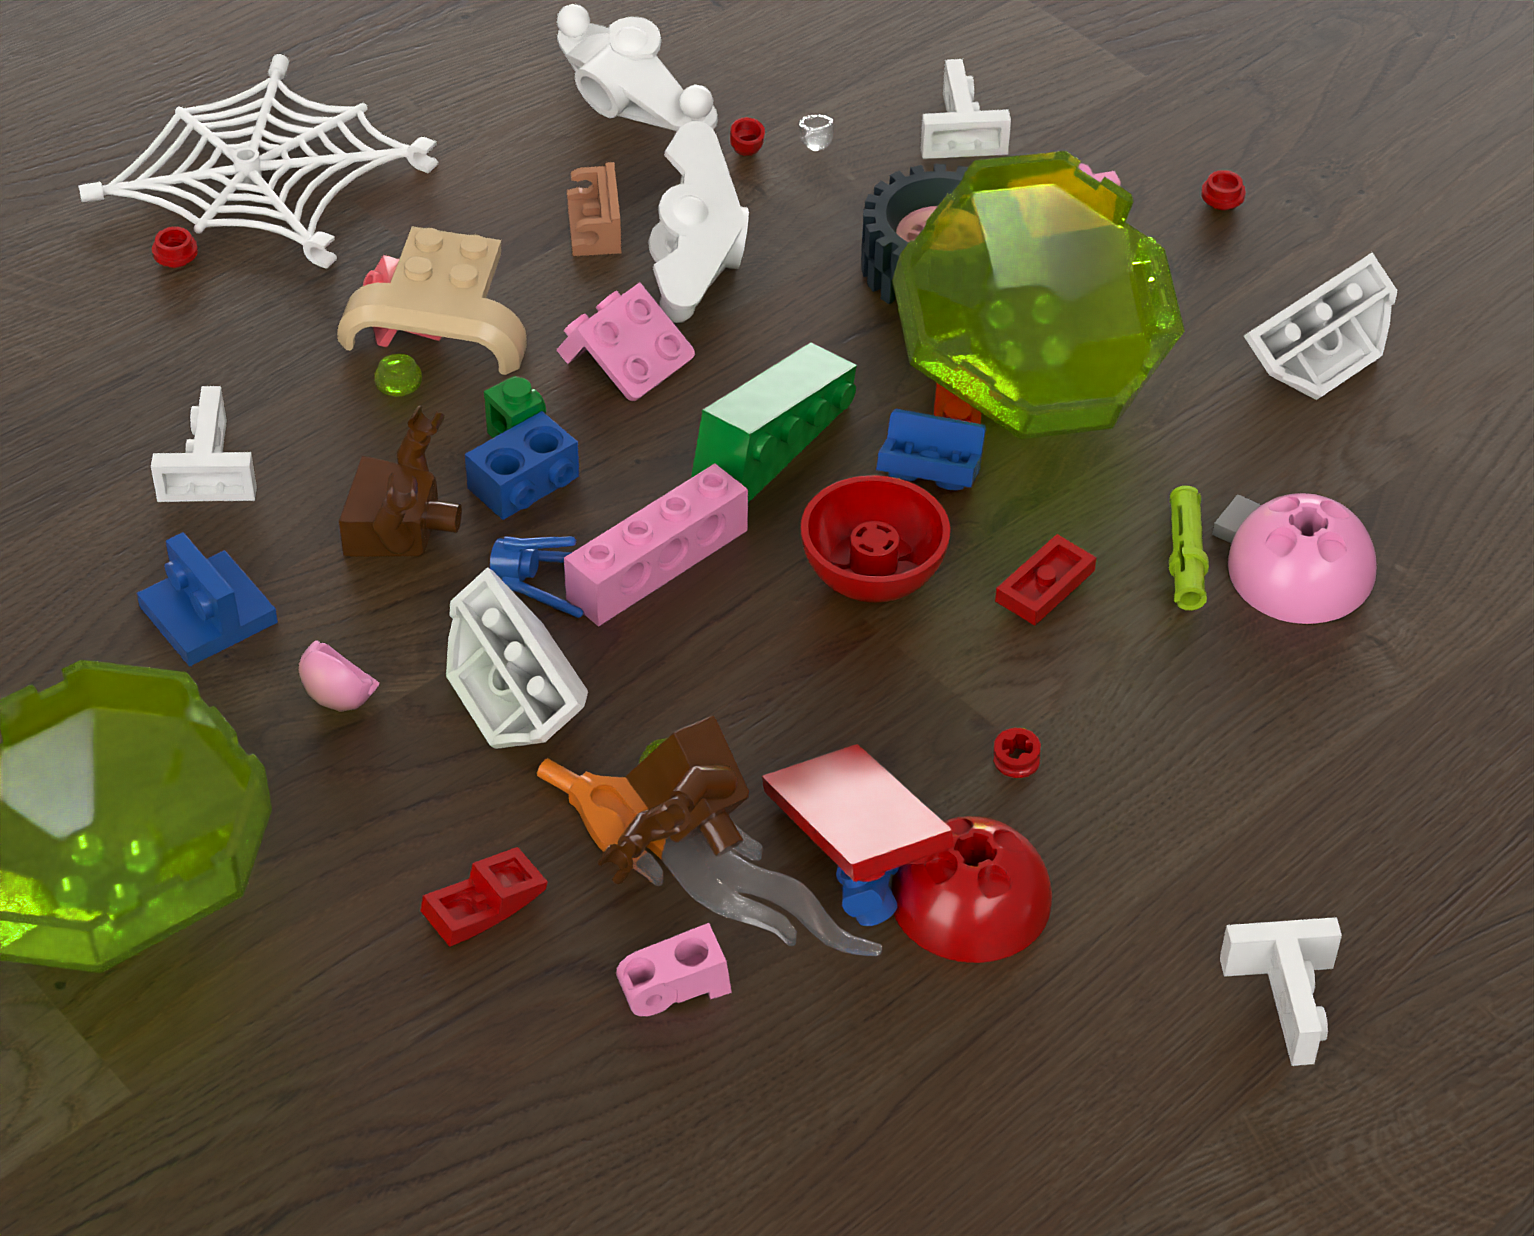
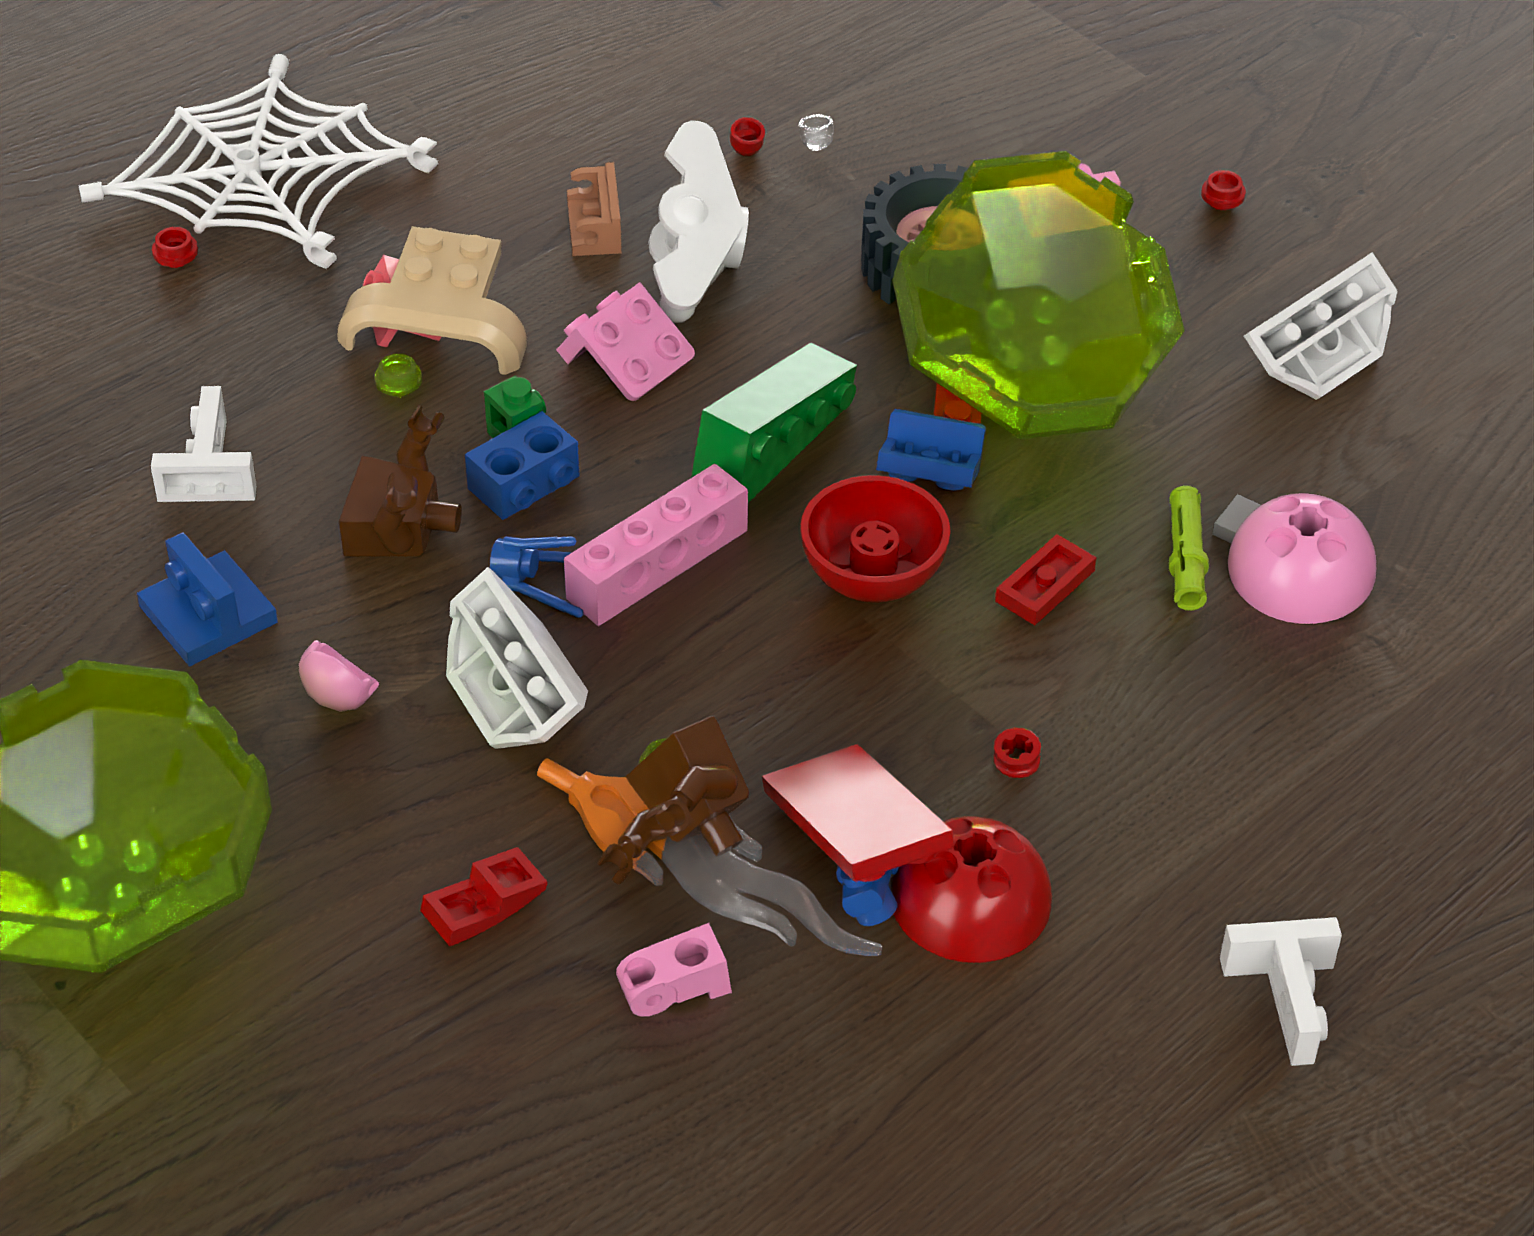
white piece [557,4,718,131] -> none
white bracket [921,59,1011,159] -> none

